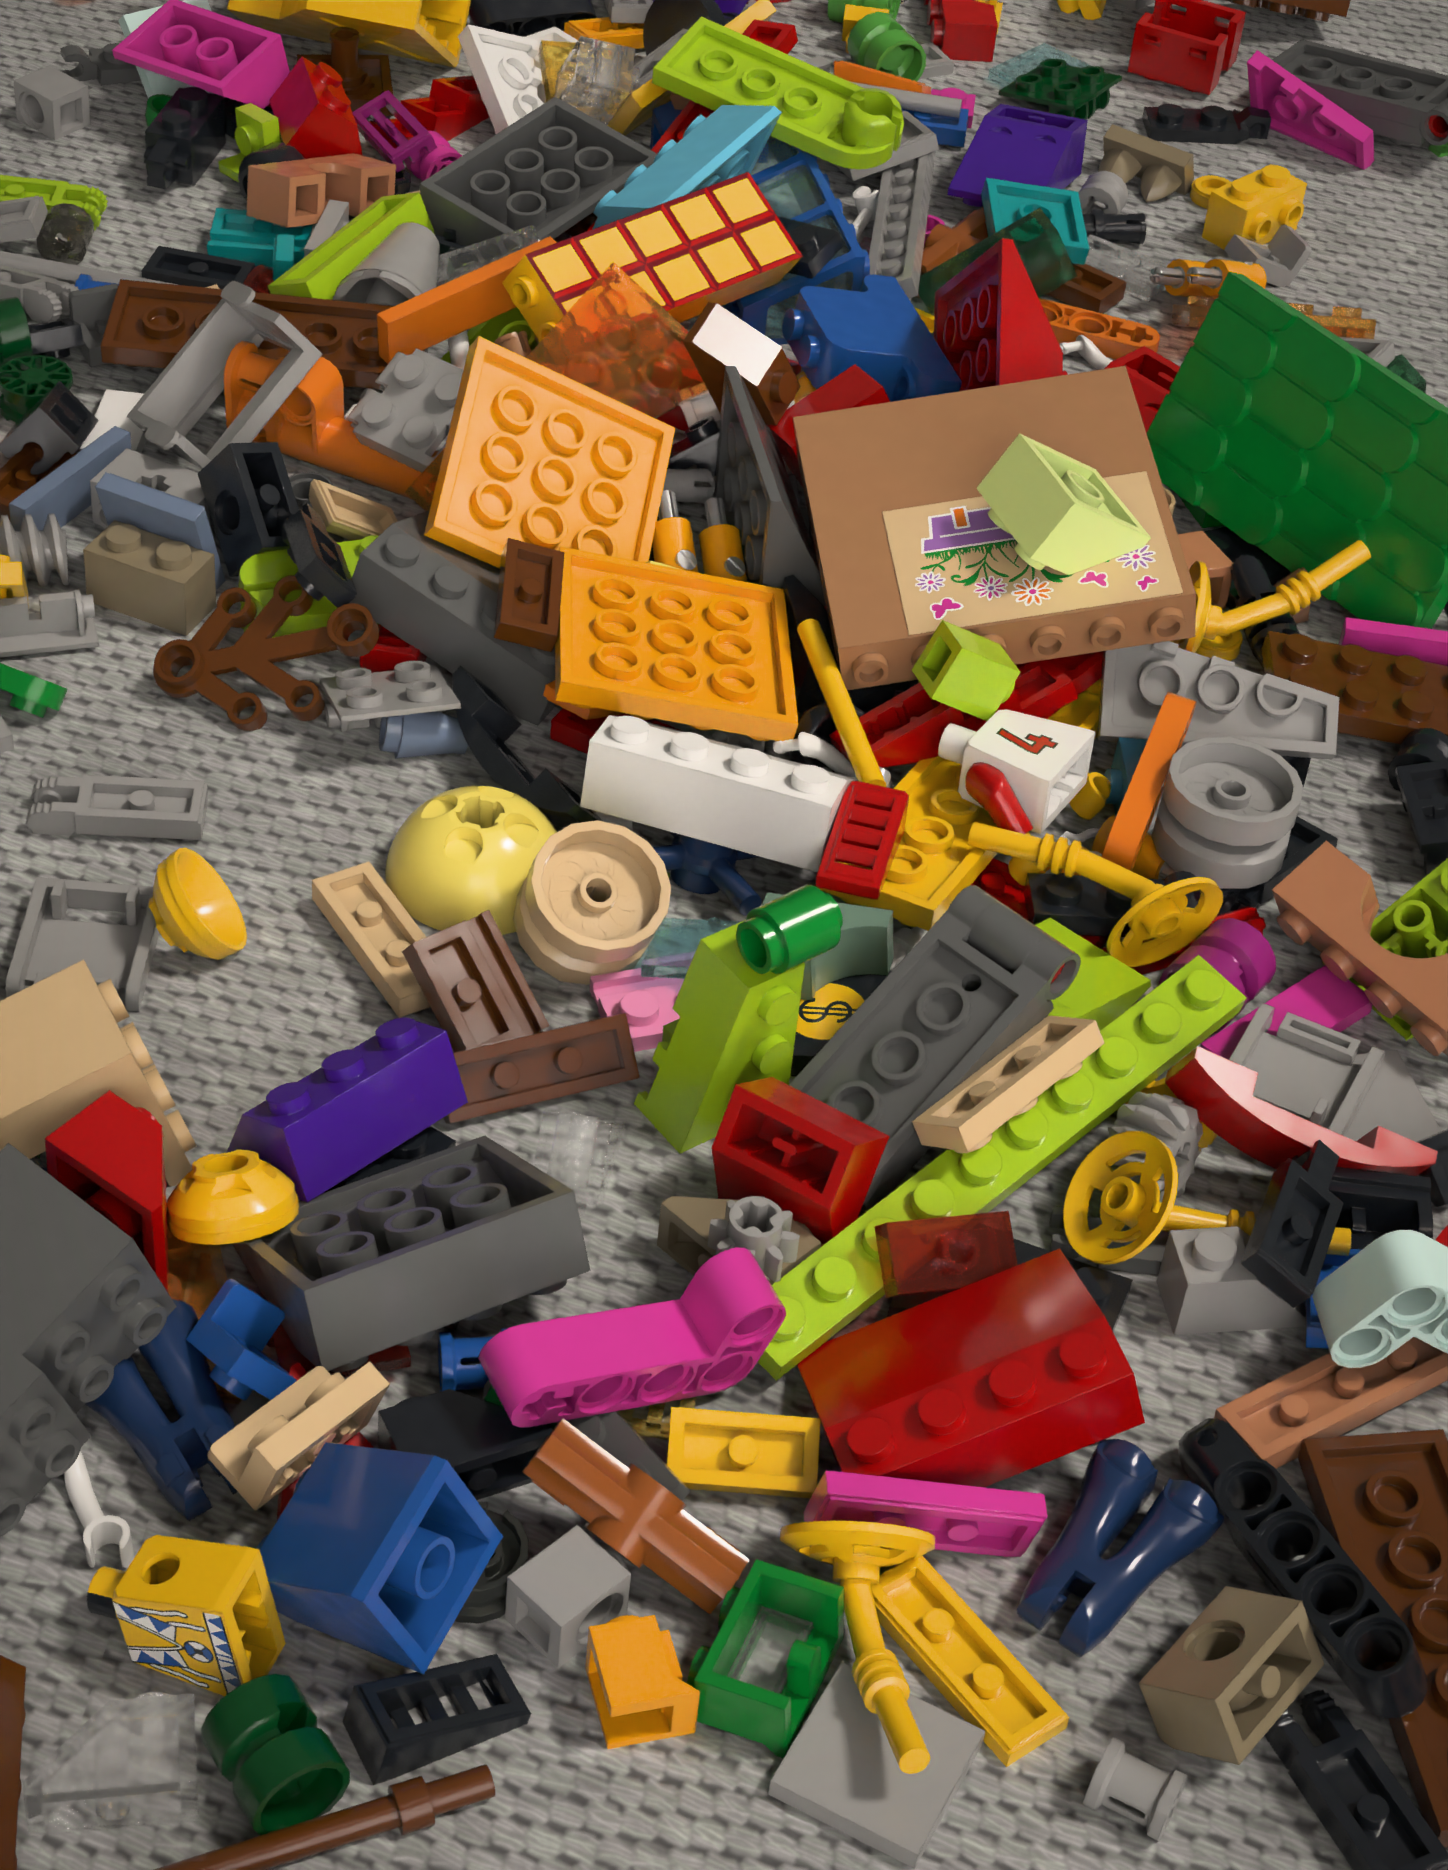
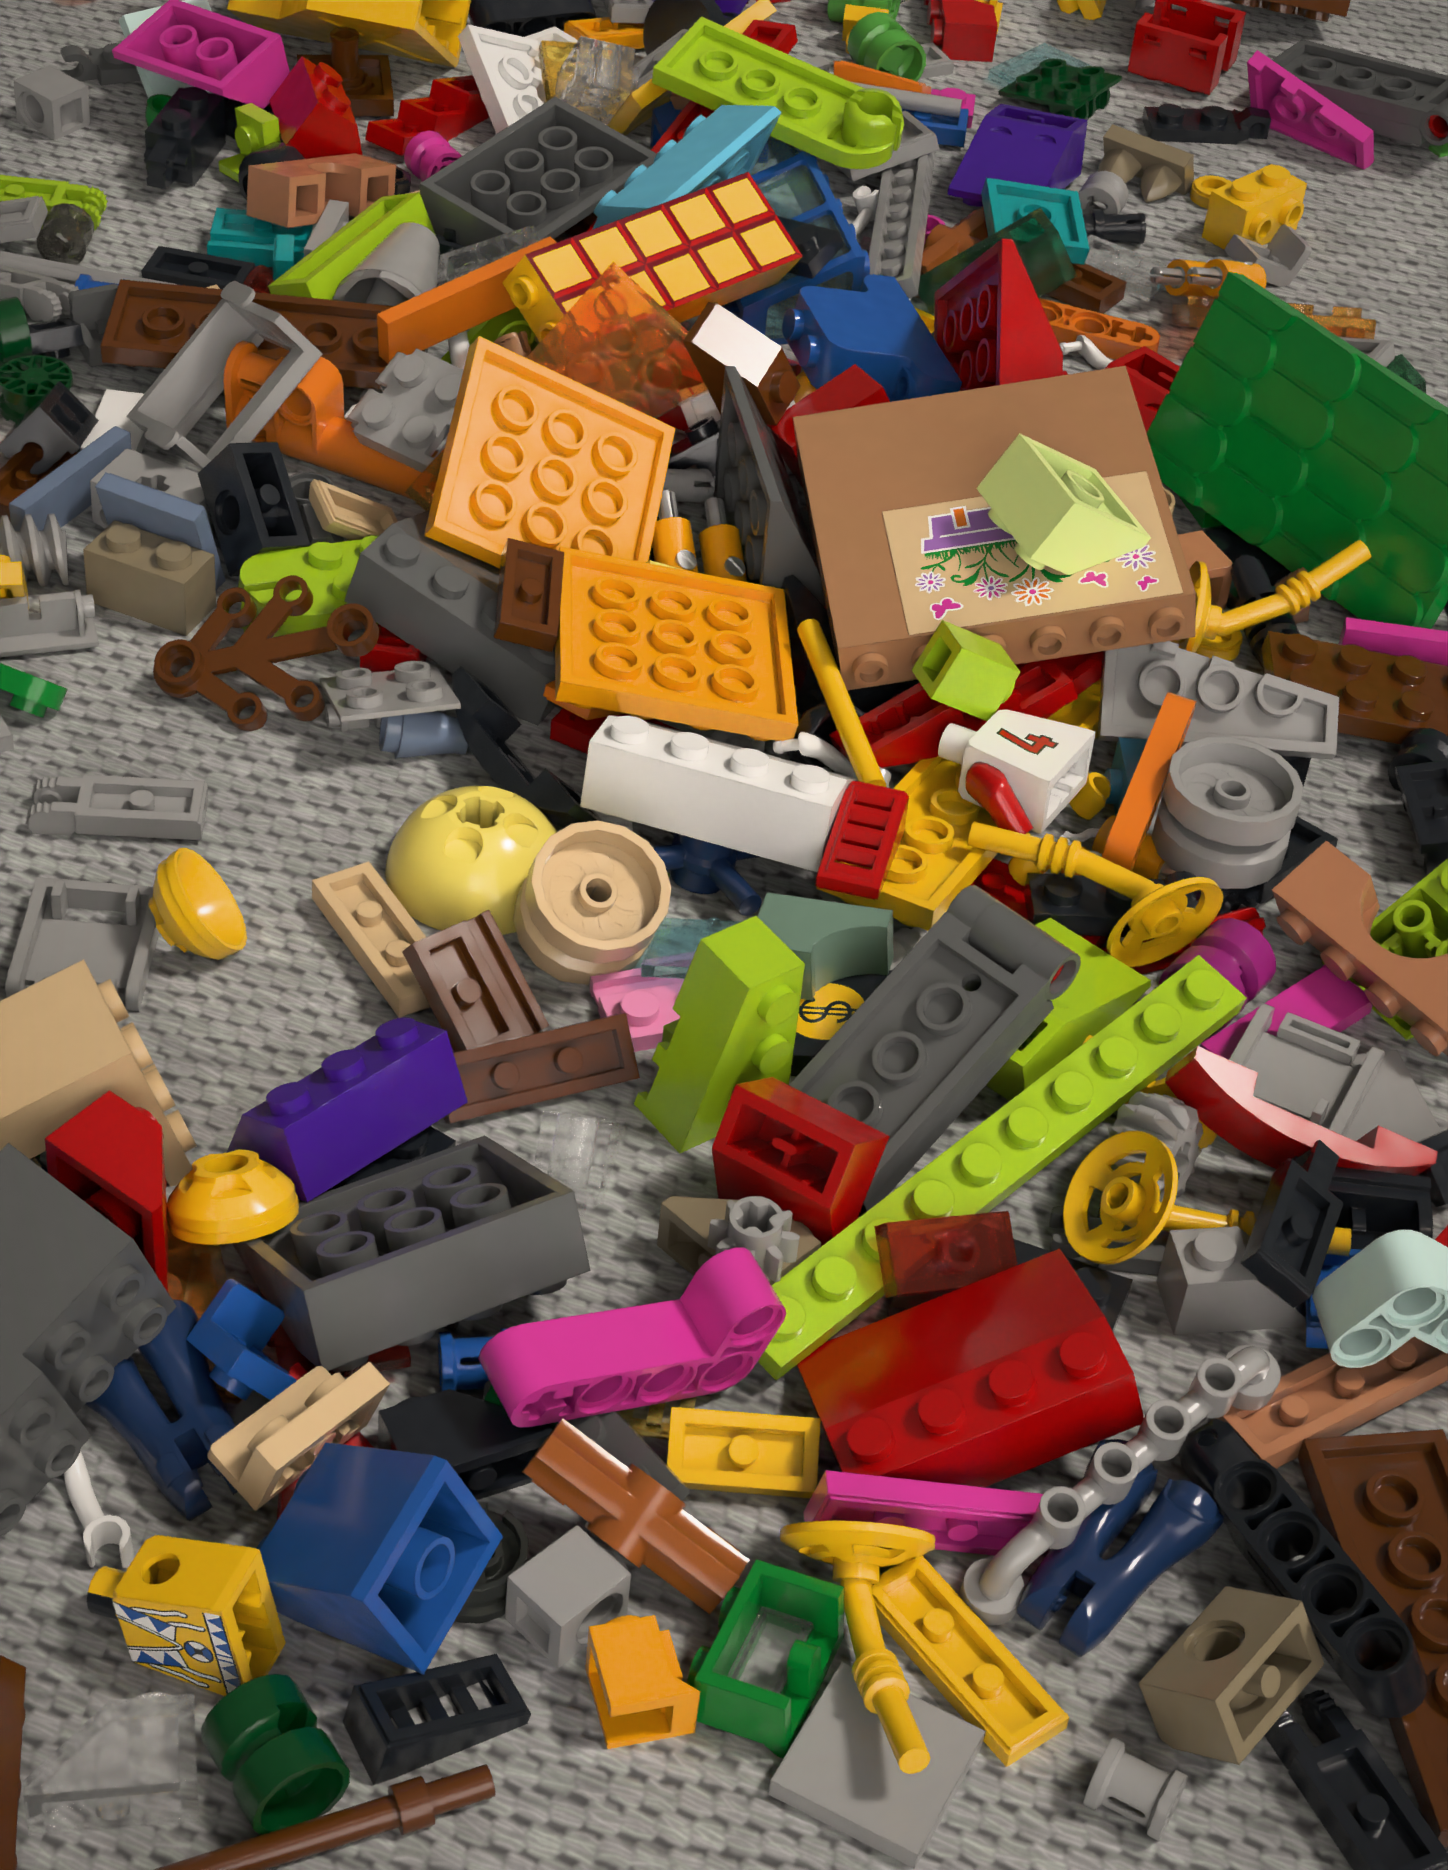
black hinge [282,503,357,608] -> none
magenta tile [353,90,437,173] -> none
green brick [736,885,843,974] -> none
tan plate [912,1015,1104,1153] -> none
none -> light grey bar [958,1345,1281,1626]

